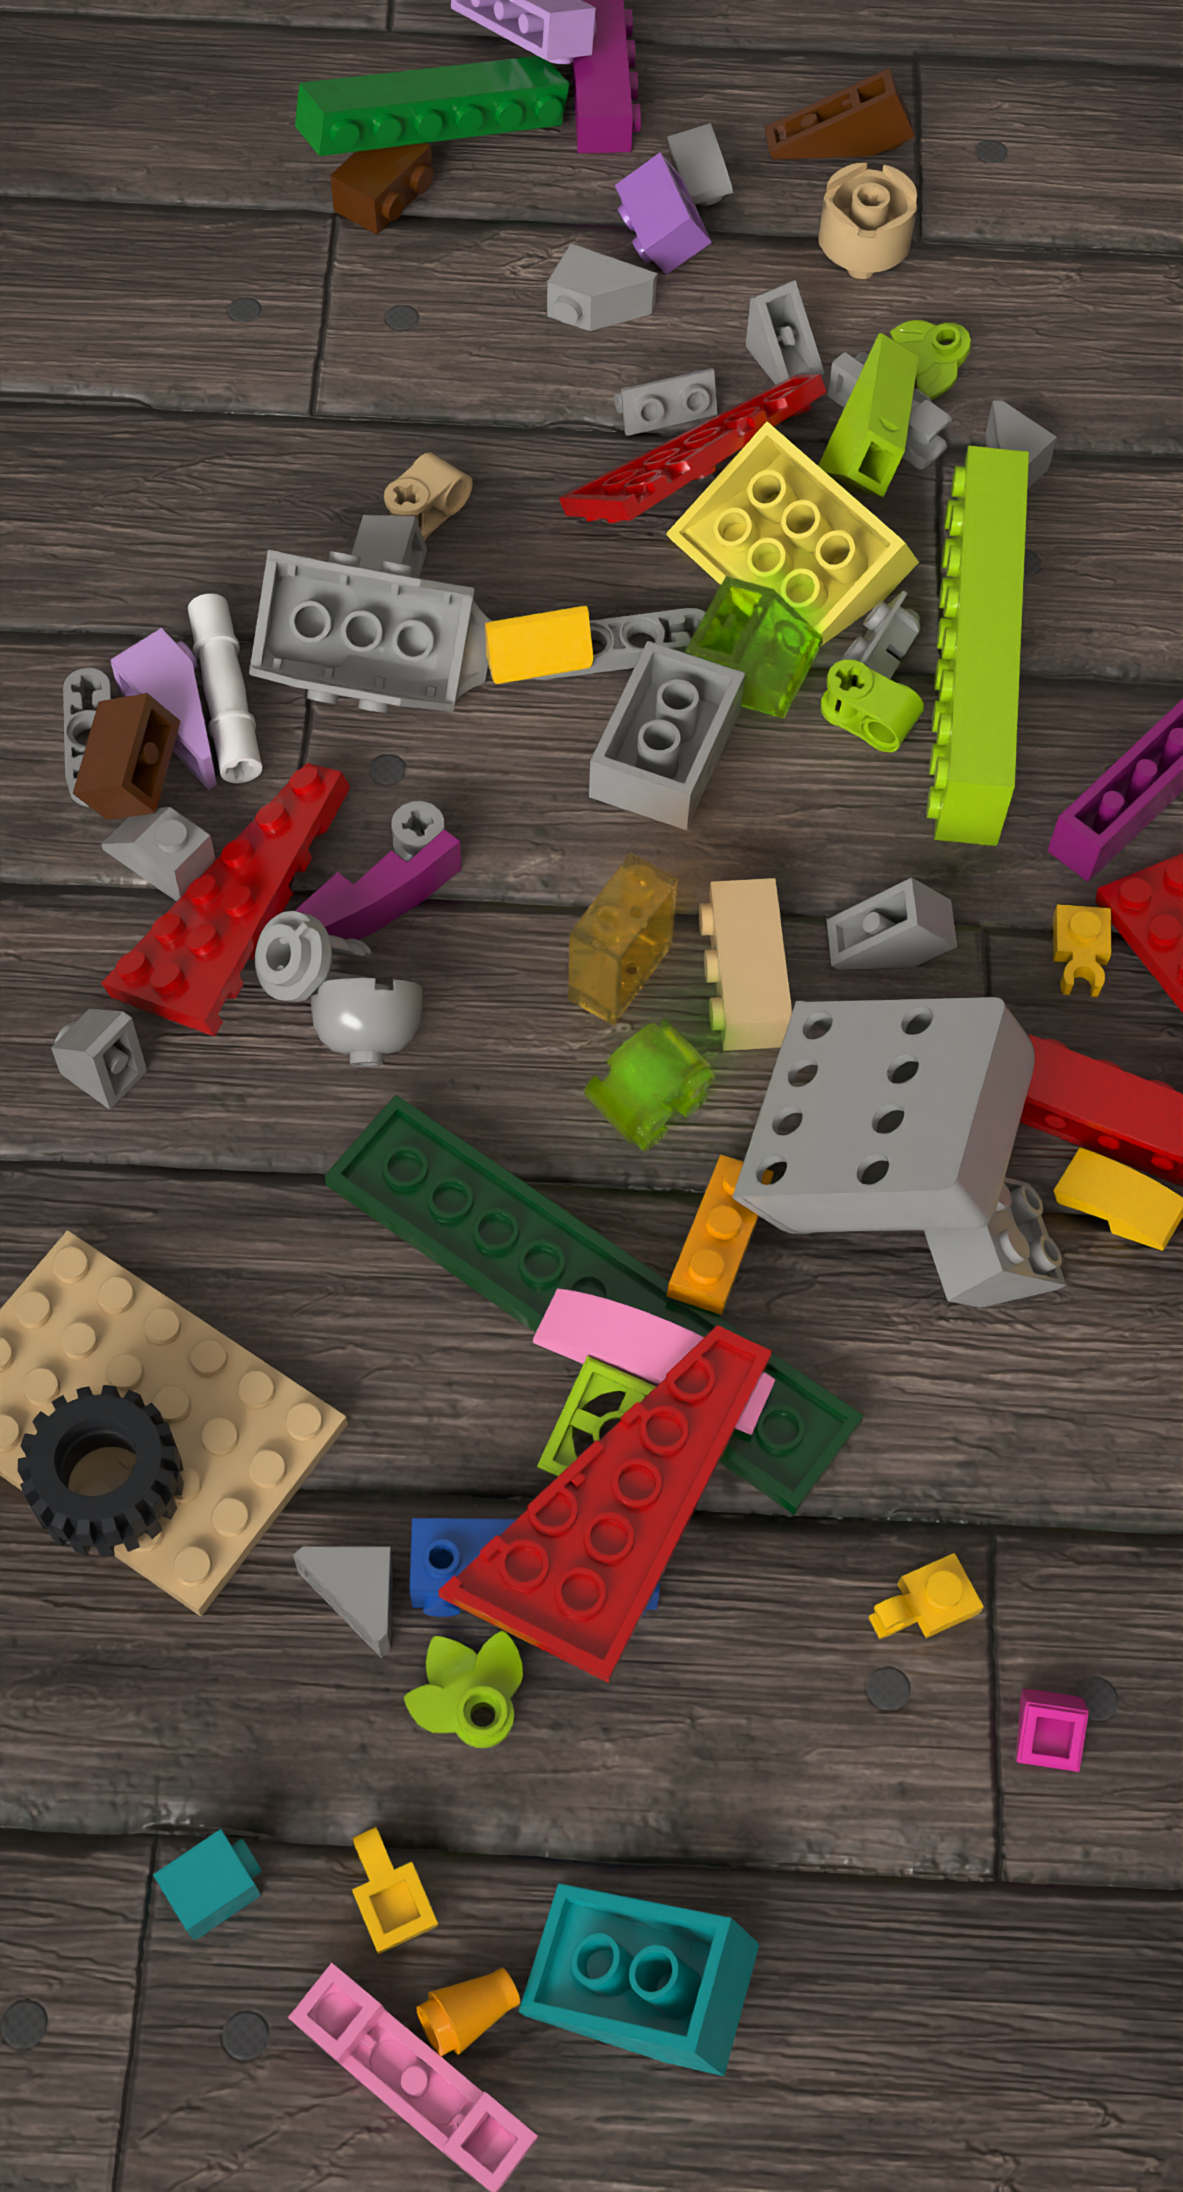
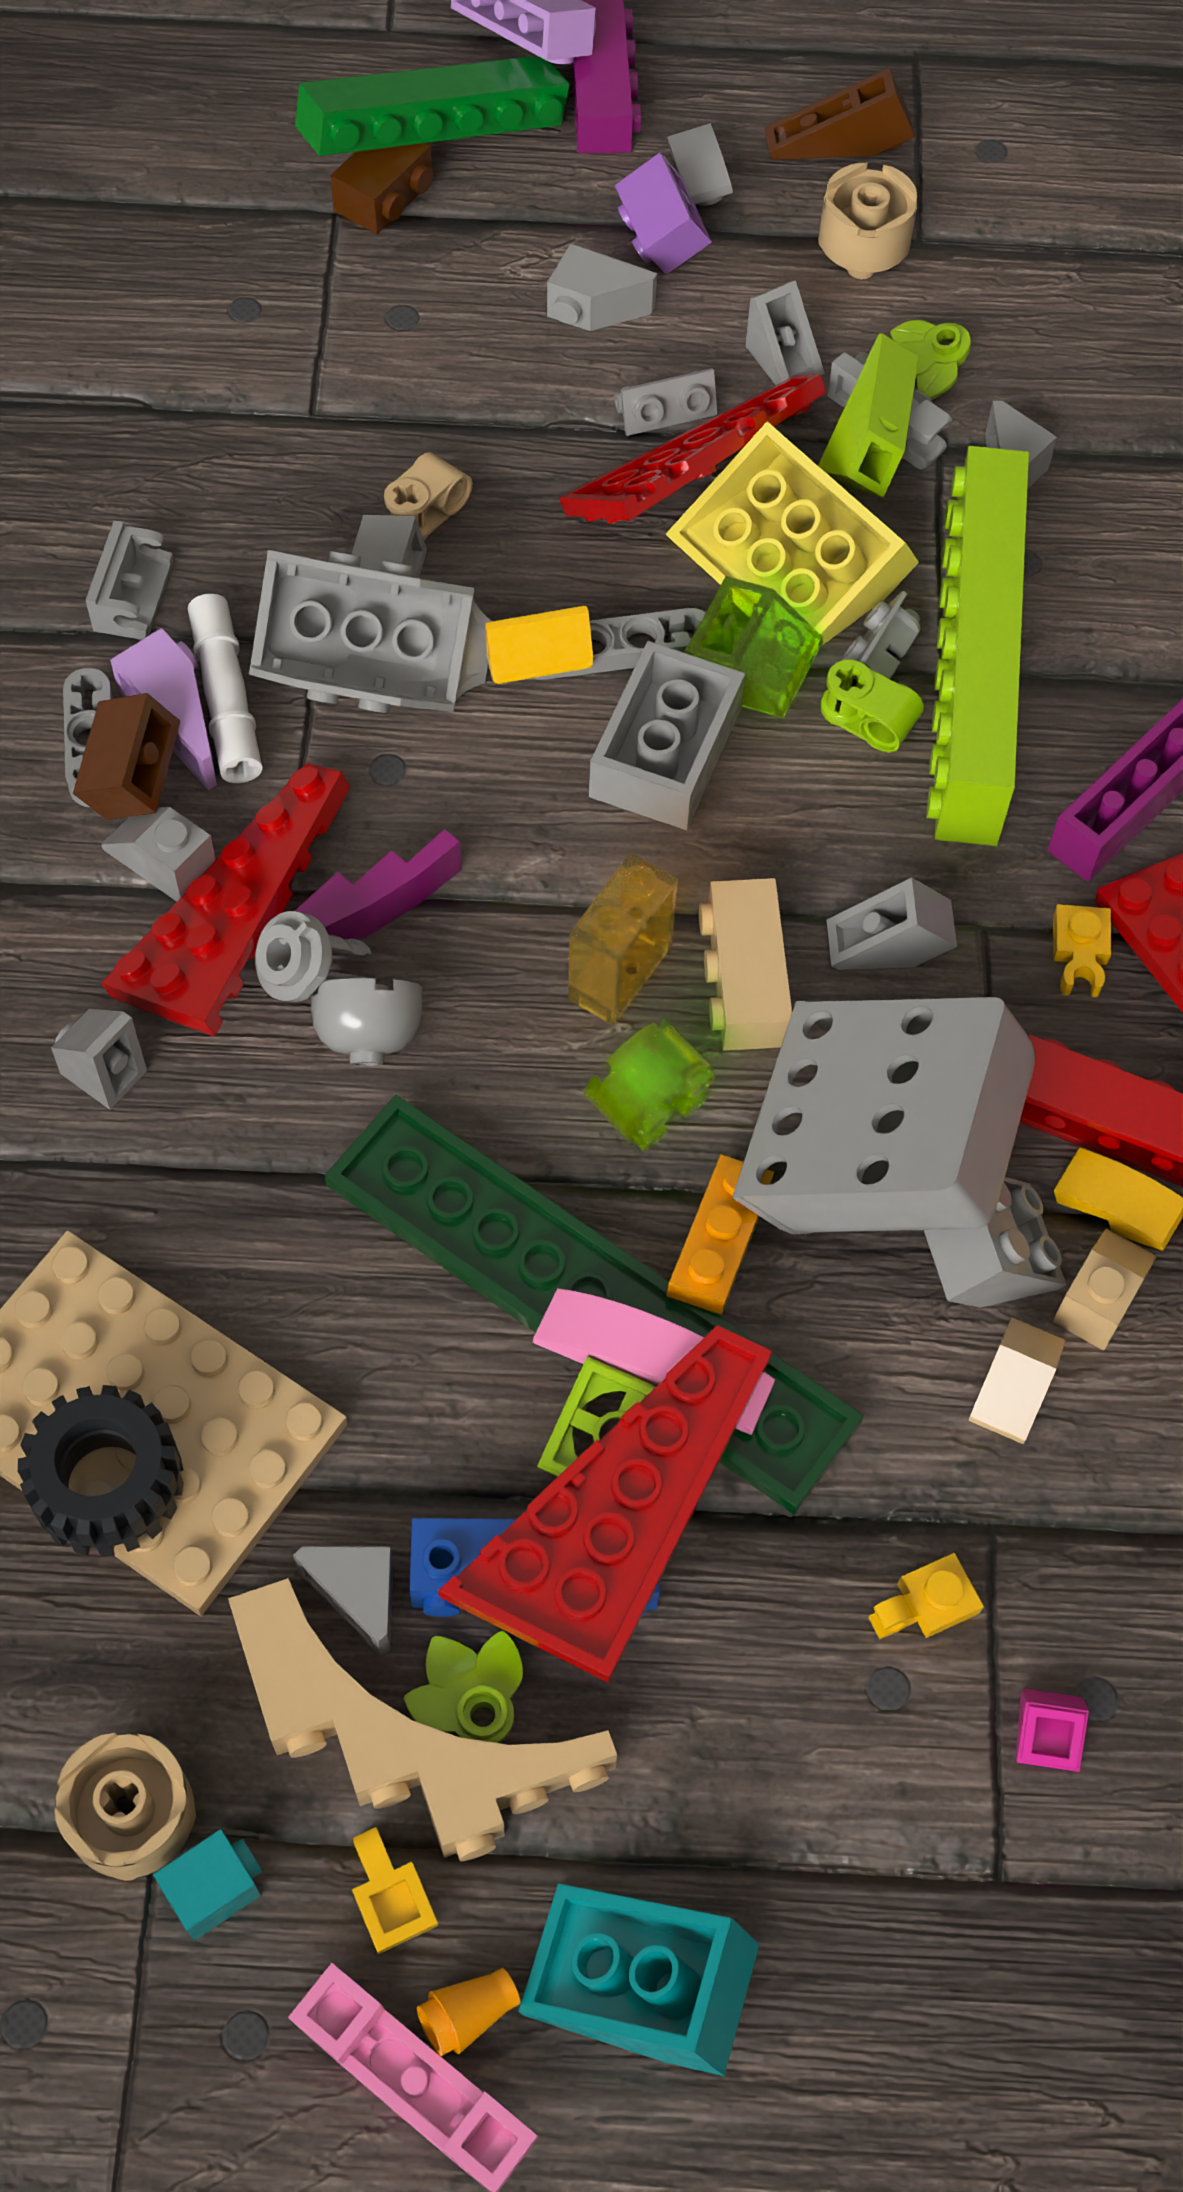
light grey wheel [392,801,445,862] -> none
none -> tan brick [54,1733,196,1881]
none -> light grey hinge [86,520,174,640]
none -> tan arch [228,1578,617,1861]
none -> slope [968,1317,1066,1444]
none -> tan slope [1053,1228,1157,1351]

